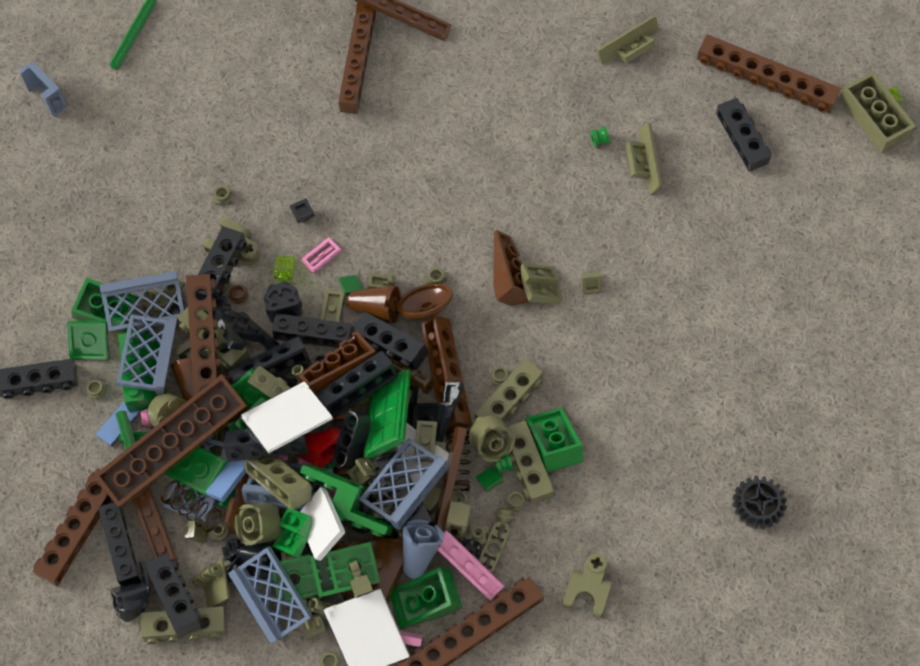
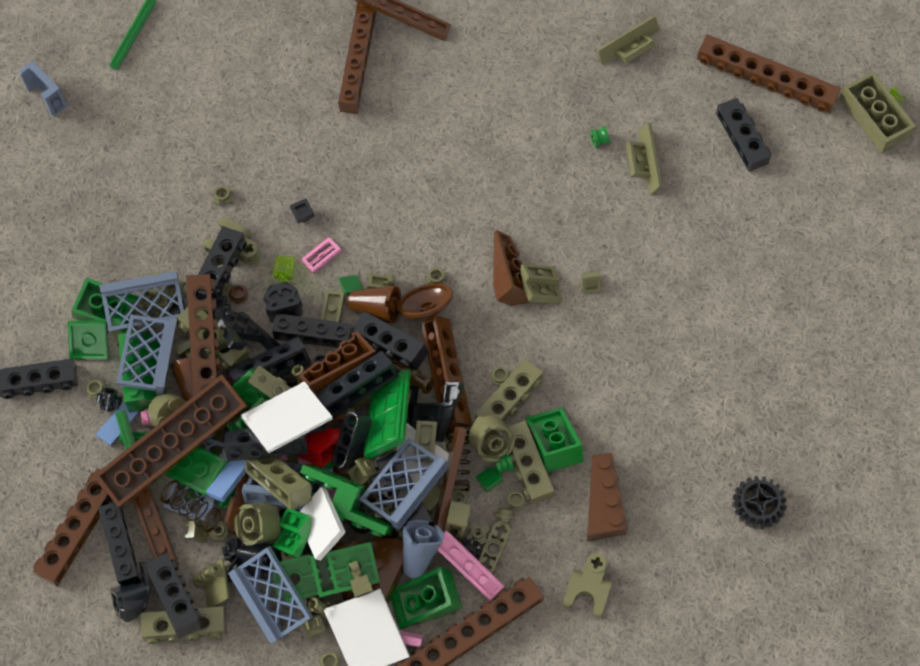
none -> black gear [96,388,122,412]
none -> reddish brown wedge [587,453,628,541]

